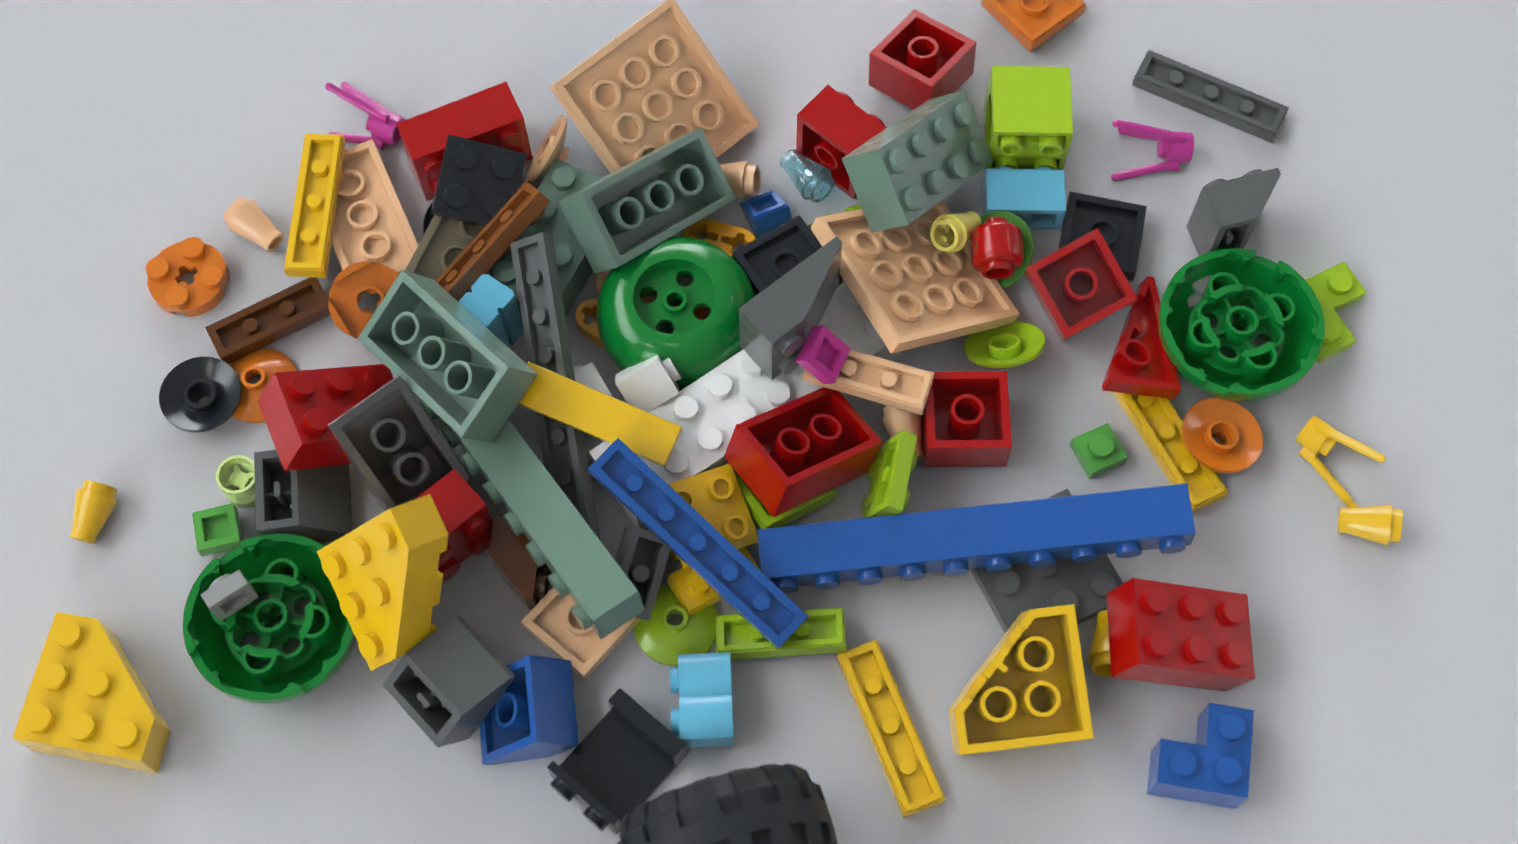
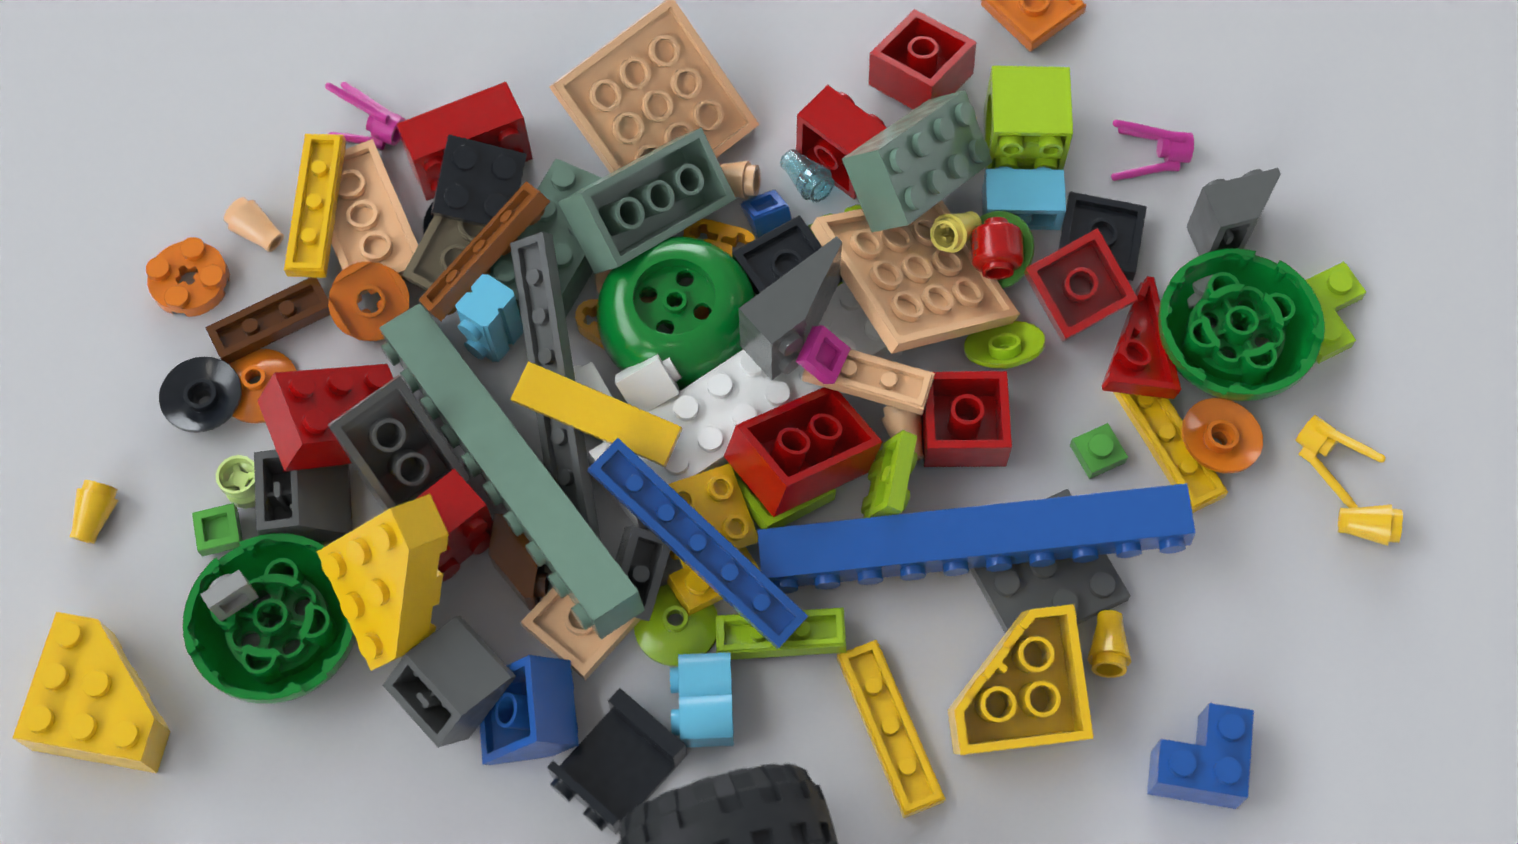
sand green brick [358,270,538,443] -> none
light nougat dish [525,114,570,184] -> none
red brick [1106,578,1255,692] -> none
dark grey tile [1132,50,1289,143] -> none

